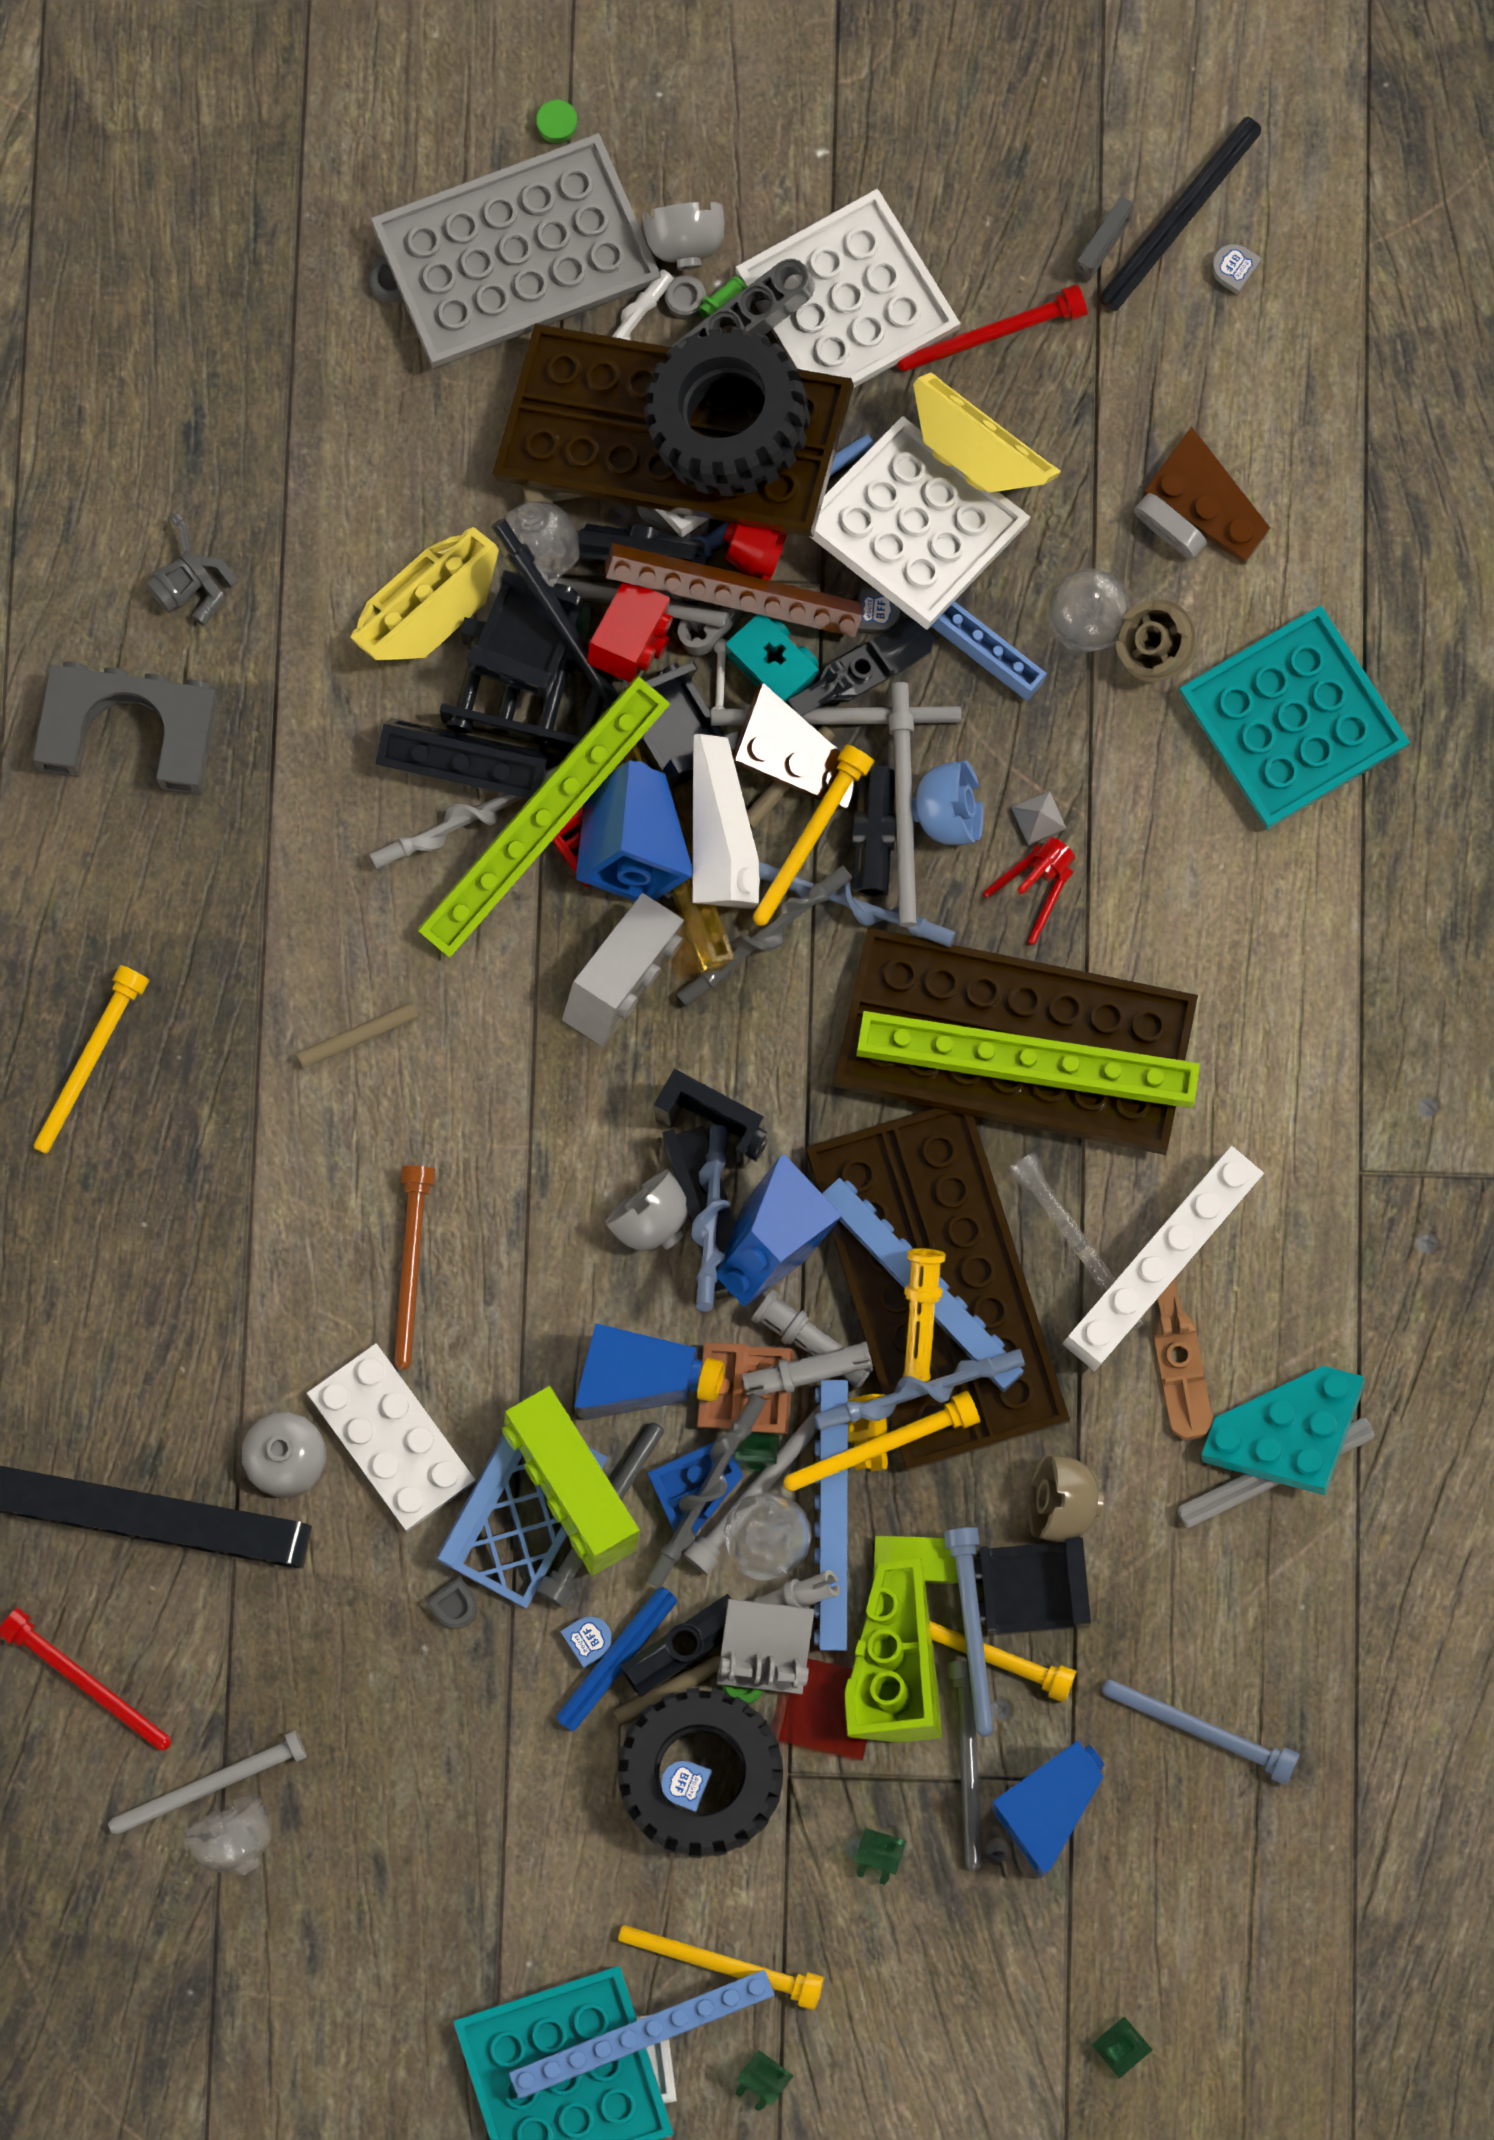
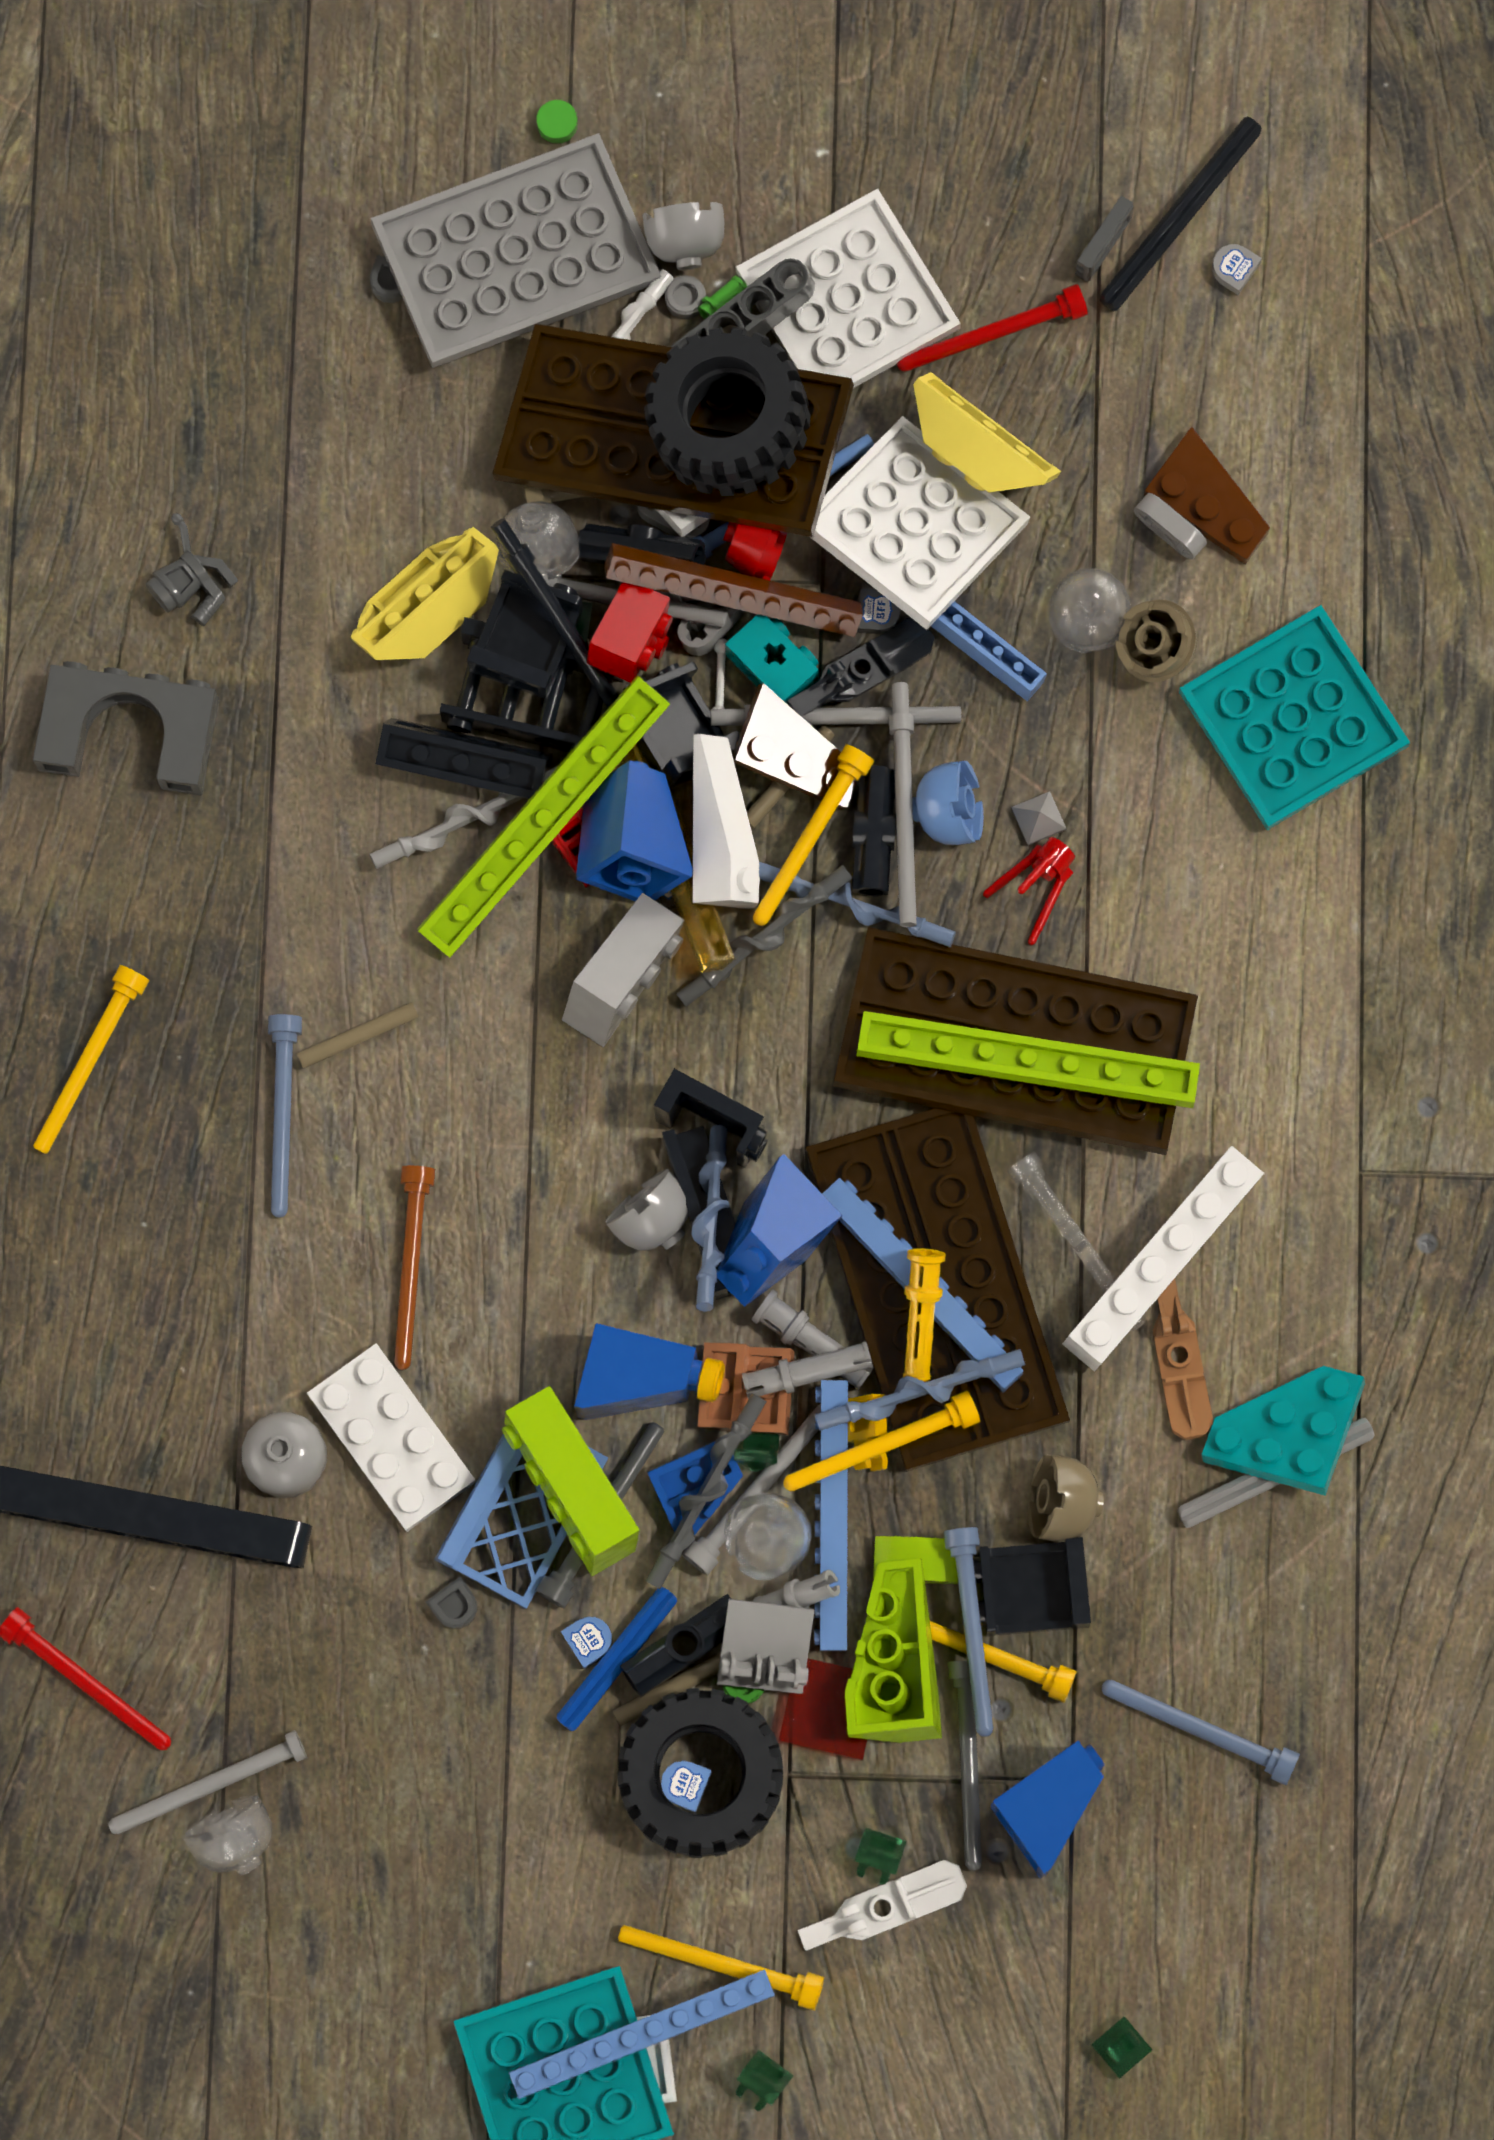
none -> sand blue piece [268,1014,302,1218]
none -> white piece [797,1860,967,1951]

